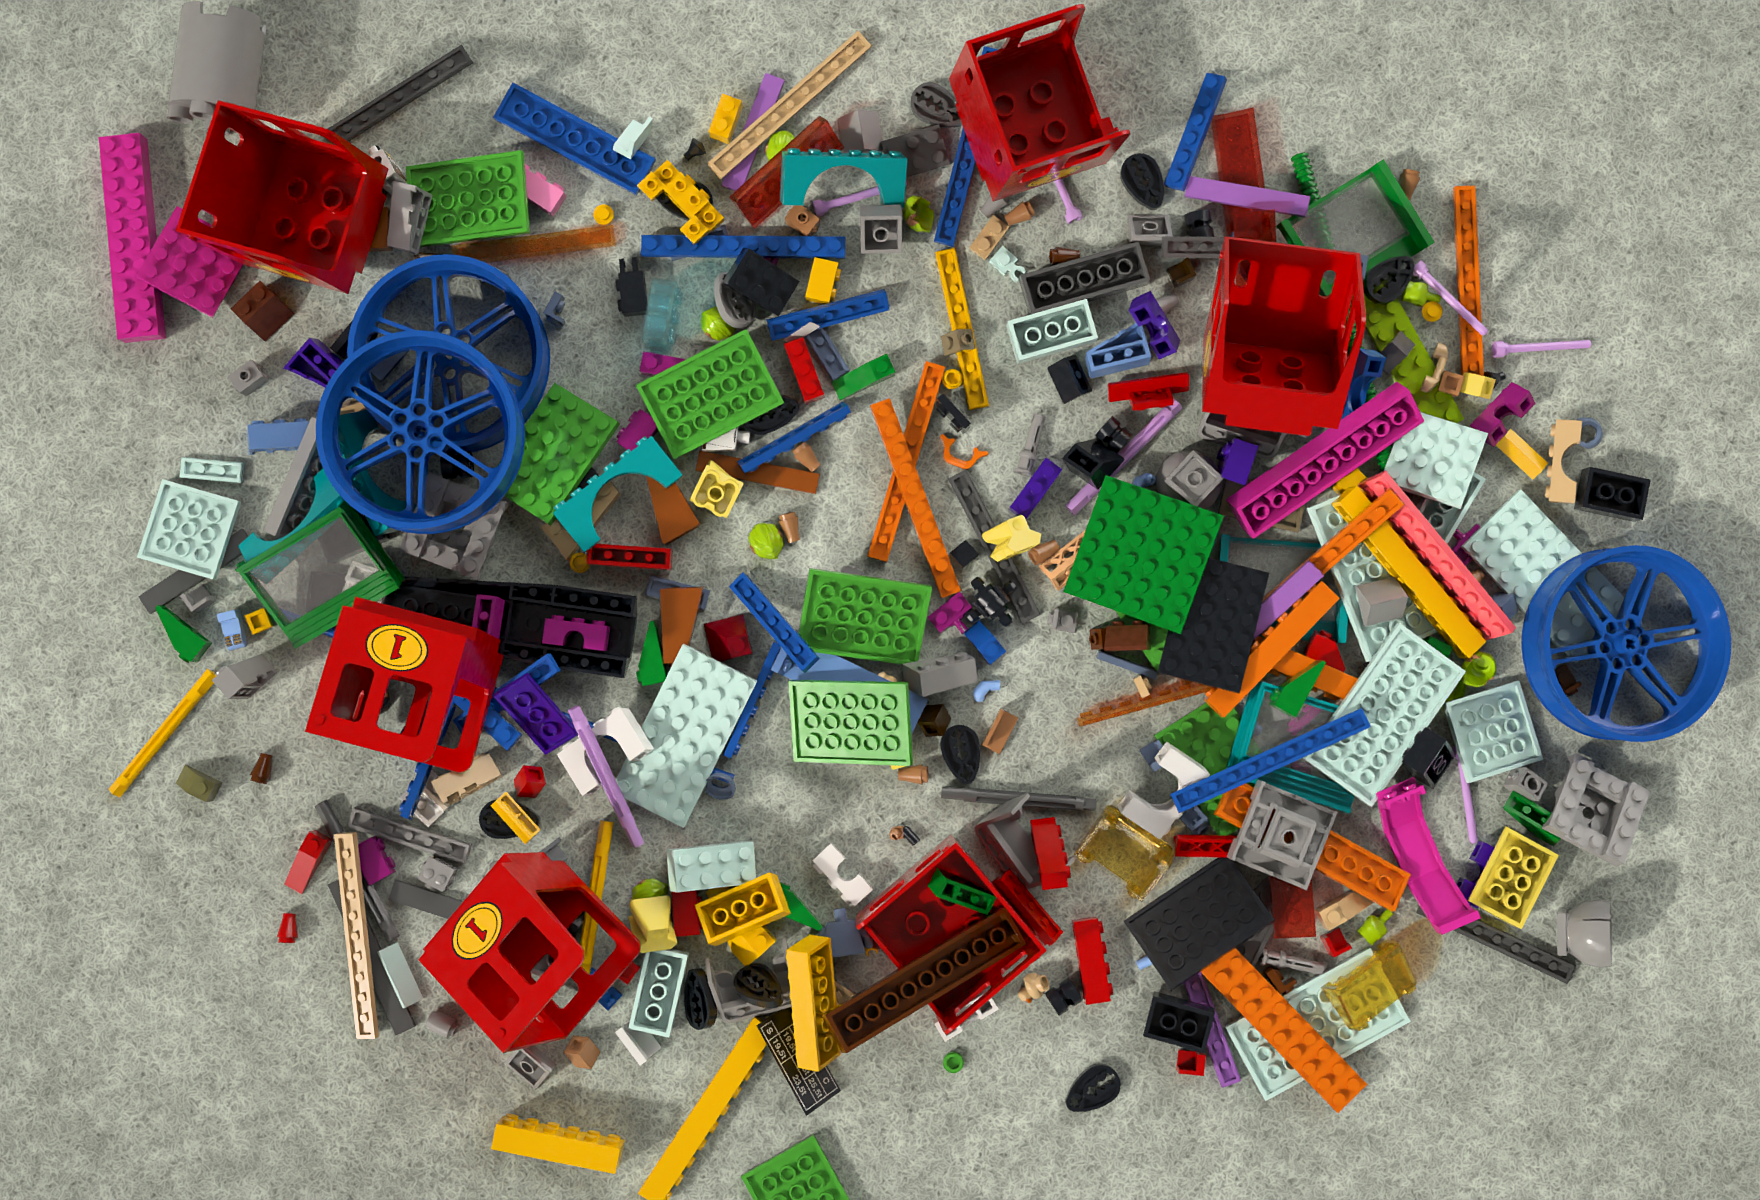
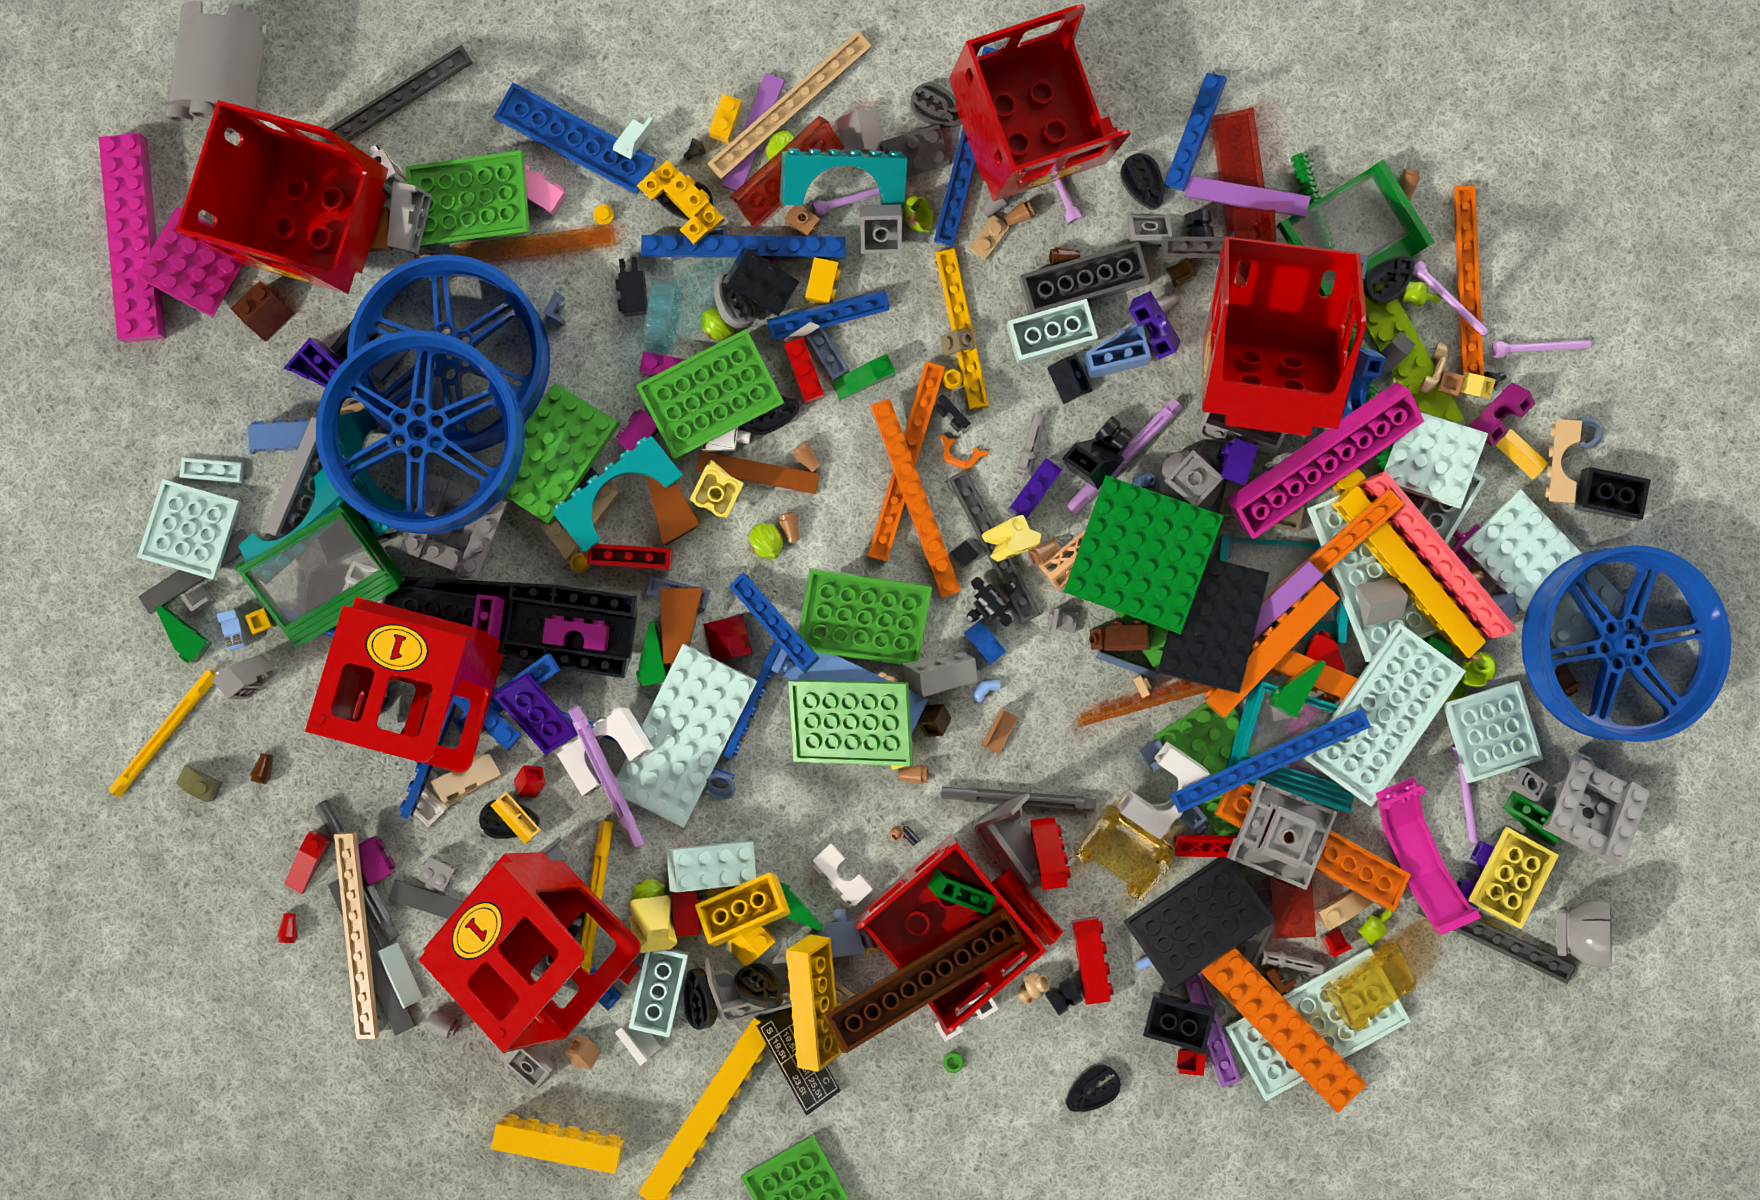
light grey head [228,359,269,396] -> none
light grey tile [347,807,472,864] -> none
black wheel [440,451,474,479] -> none
blue plate [737,401,851,473] -> none
magenta plate [928,592,973,635] -> none
black piece [940,725,980,784] -> none
light aqua plate [989,246,1026,282] -> none
red bracket [1108,372,1189,411] -> none
black brick [1402,727,1456,789] -> none
yellow plate [1421,301,1443,322] -> none

